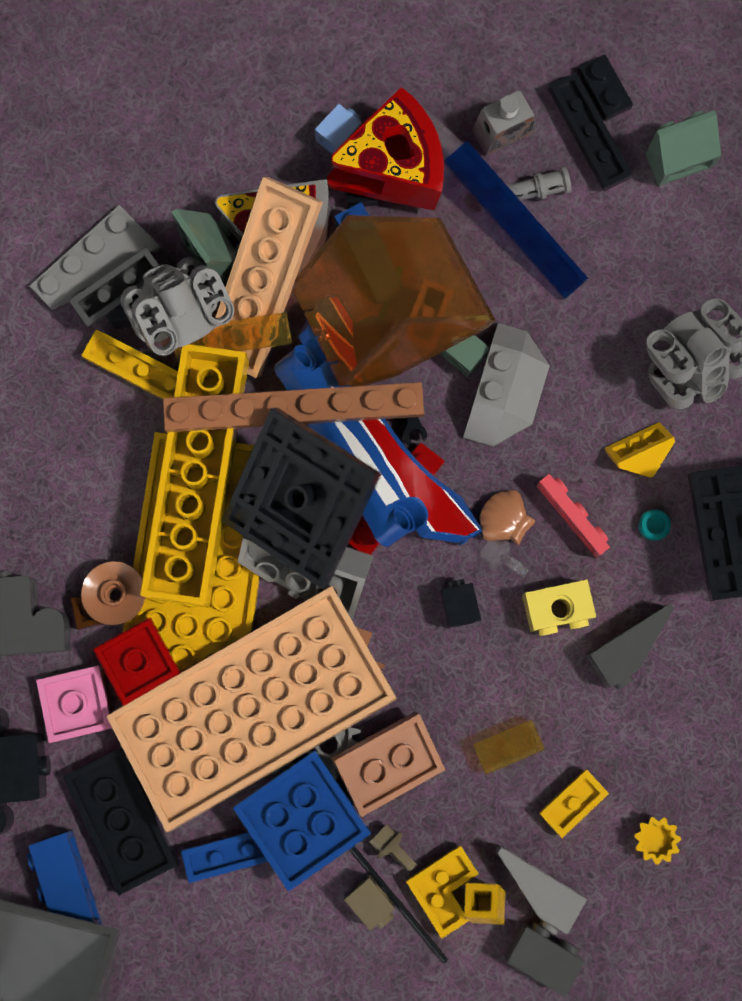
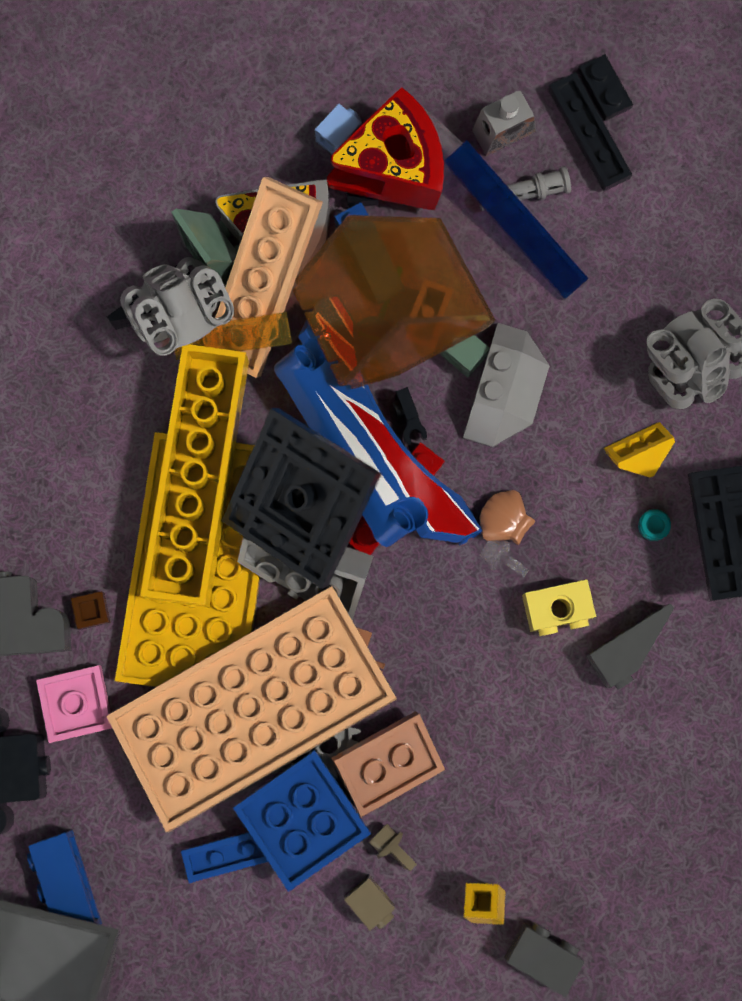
light grey wing [30,205,162,310] -> none
black plate [63,747,179,896] -> none
dark grey brick [69,247,159,328] -> none
yellow plate [81,329,178,400] -> none
nougat dish [81,561,145,625] -> none
red plate [93,618,181,706] -> none
nougat plate [163,382,424,433] -> none
black piece [349,846,448,963] -> none
yellow plate [406,845,478,939] -> none
black brick [440,579,481,629] -> none
clear yellow plate [472,719,545,775] -> none
light grey slope [495,844,587,935] -> none
coral plate [536,474,610,558] -> none
yellow plate [539,769,609,838] -> none
yellow piece [634,817,681,865] -> none
sand green slope [645,110,721,187] -> none

